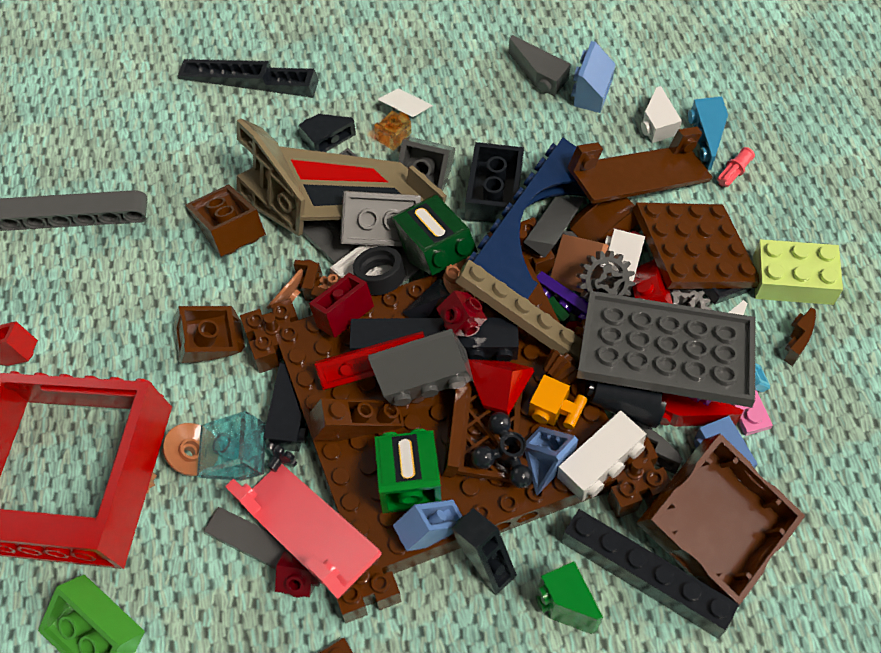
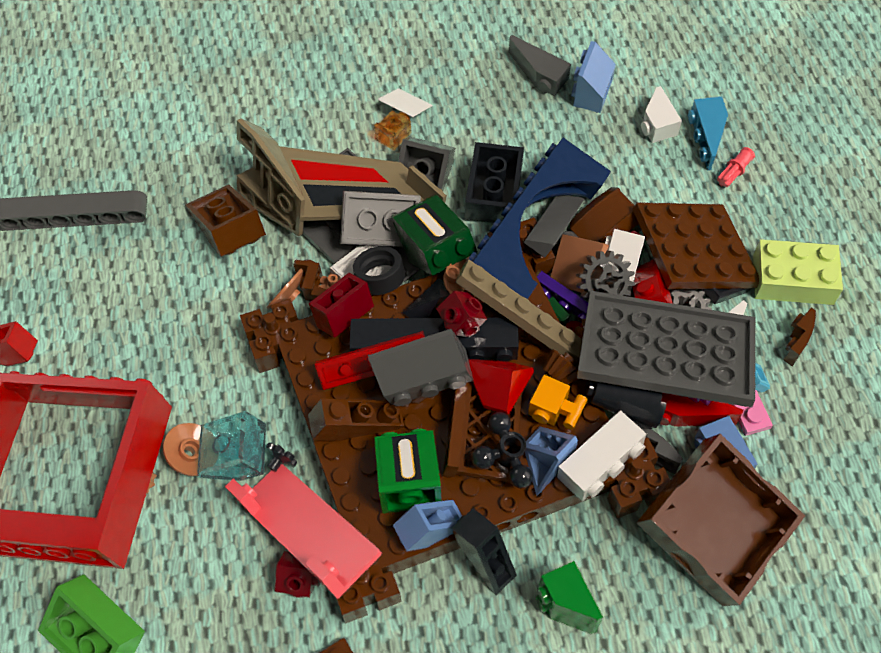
reddish brown slope [174,306,245,363] -> none
black slope [177,59,319,98] -> none
dark grey tile [204,507,288,569] -> none
black slope [263,363,308,452] -> none
black slope [298,113,356,152] -> none
black brick [561,509,739,639] -> none
reddish brown bracket [567,127,713,203] -> none

